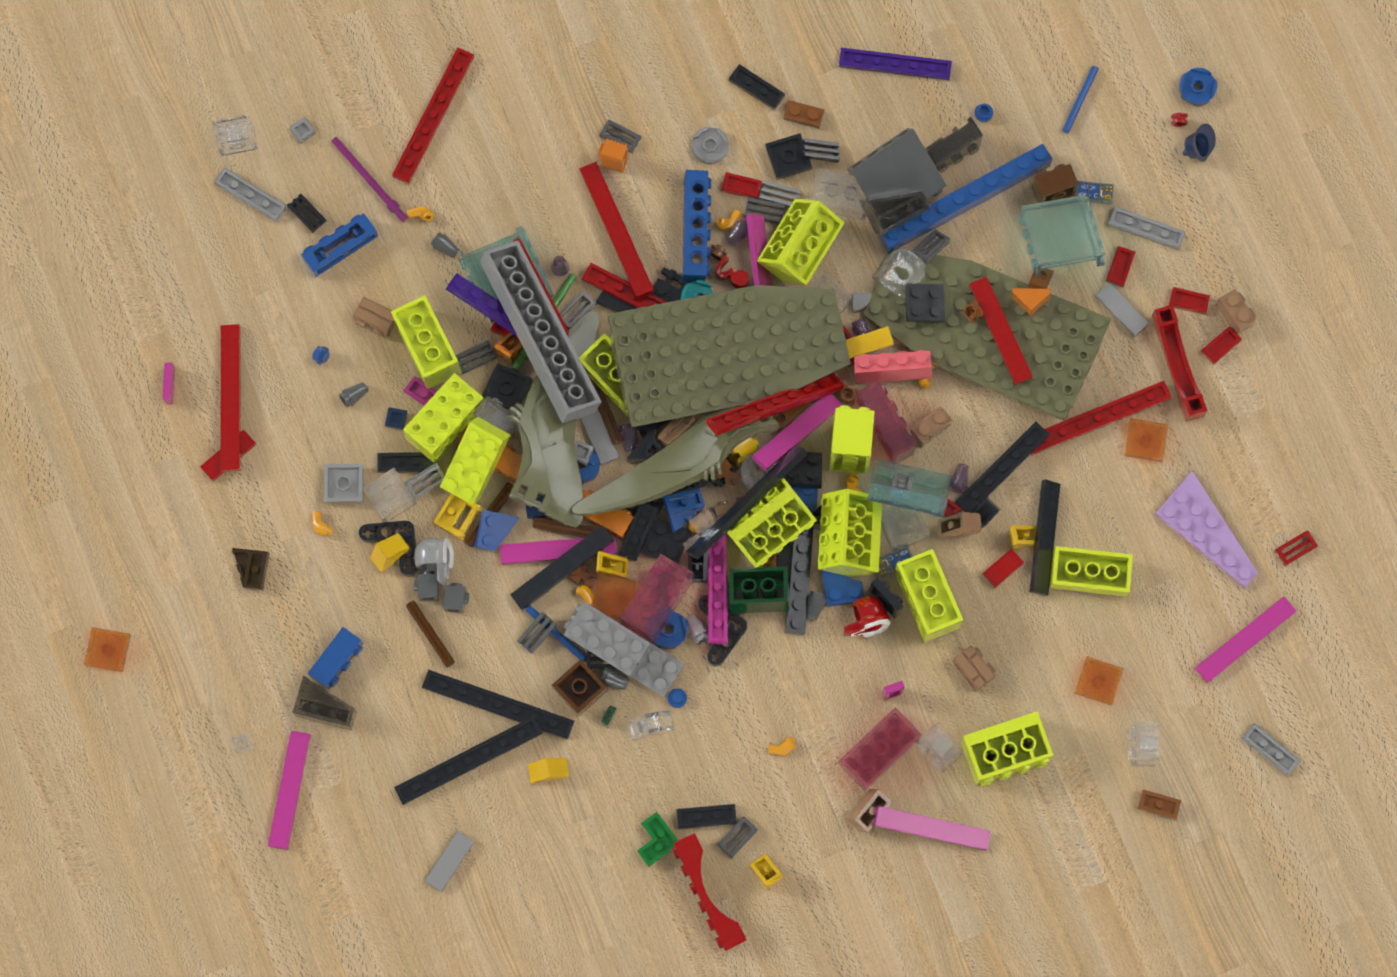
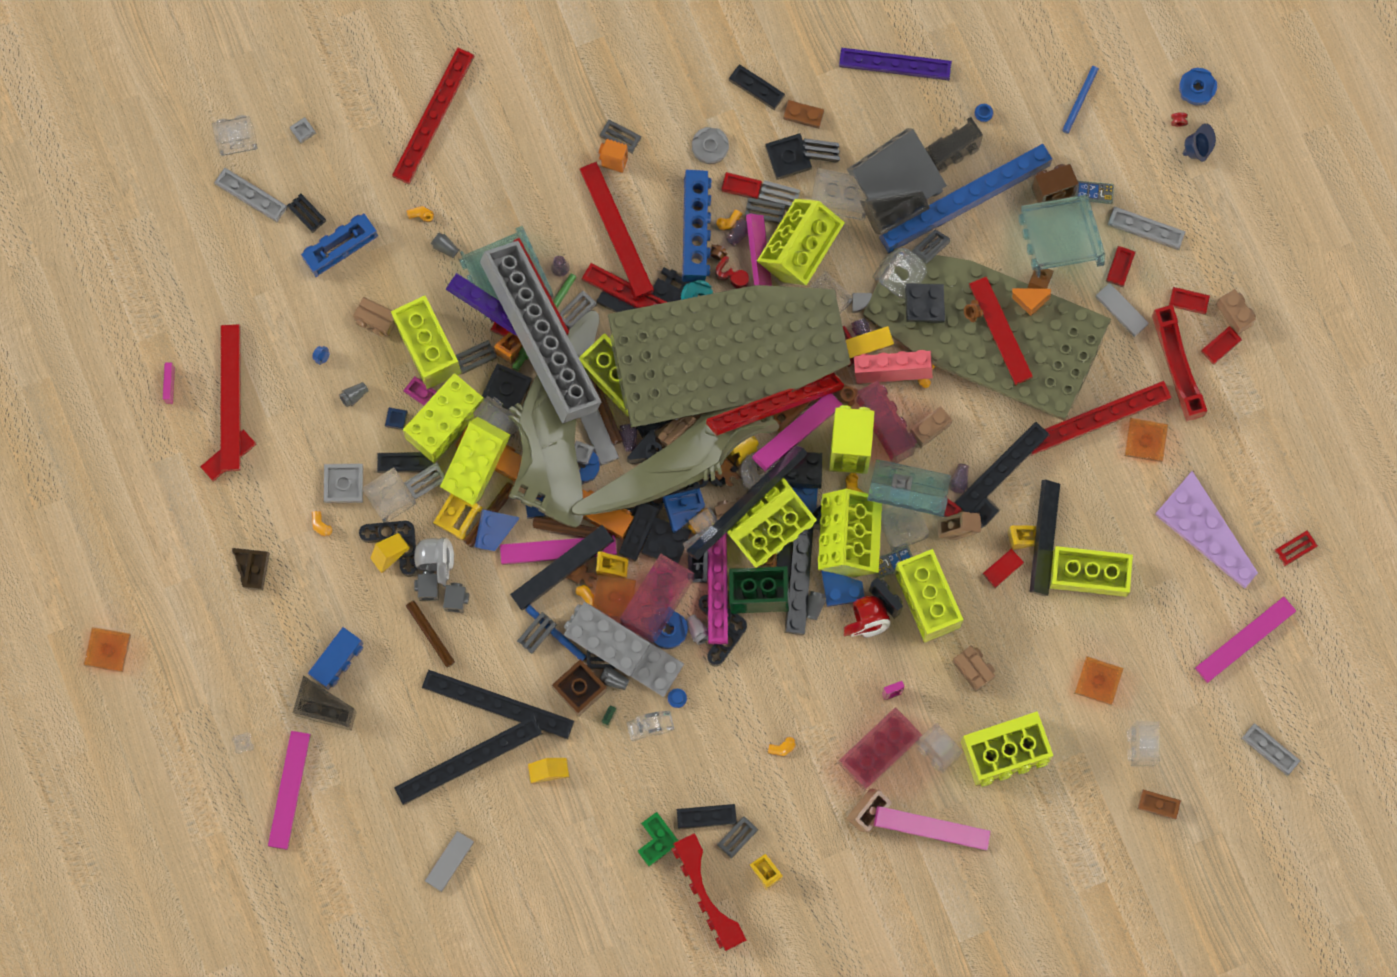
magenta bar [331,137,408,223] -> none

